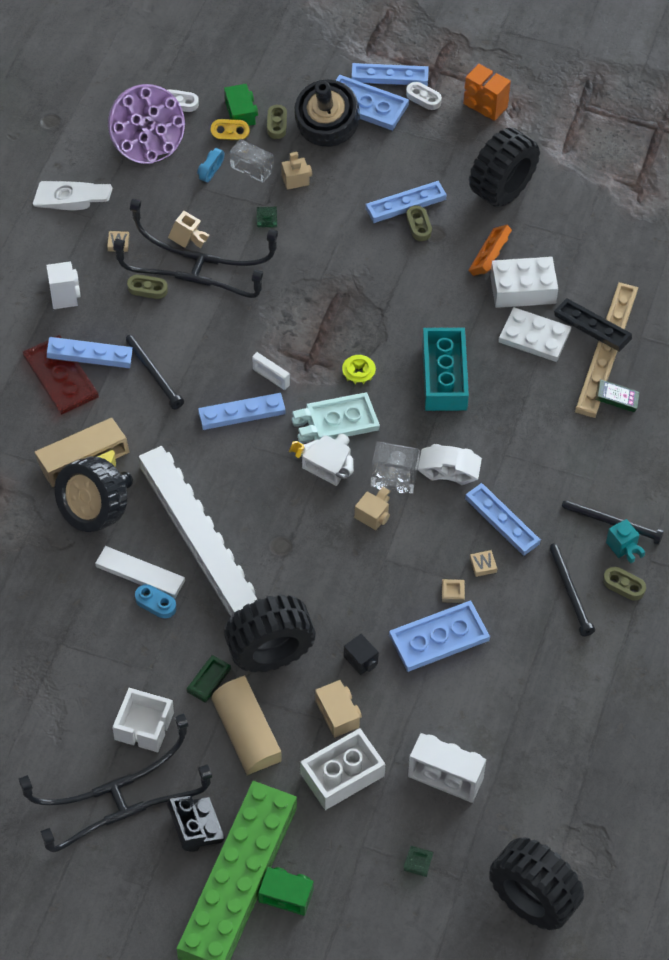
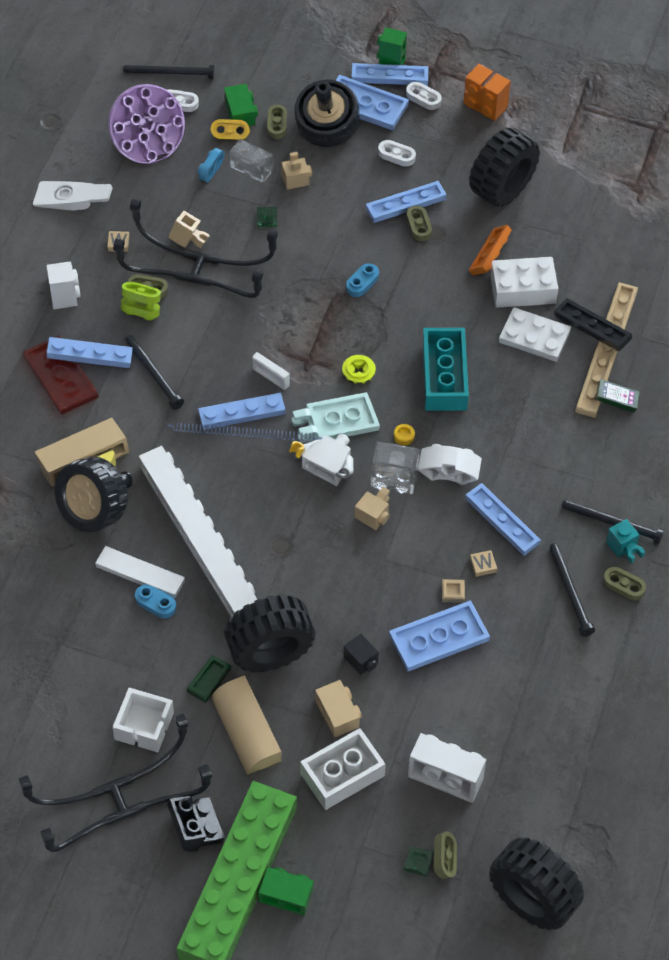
none -> lime brick [121,282,161,320]
none -> black bar [123,65,215,78]
none -> sand blue piece [166,422,323,442]
none -> dark azure plate [346,264,379,297]
none -> green brick [376,27,407,65]
none -> white plate [378,140,416,167]
none -> yellow tile [393,424,415,446]
none -> olive plate [433,831,457,880]

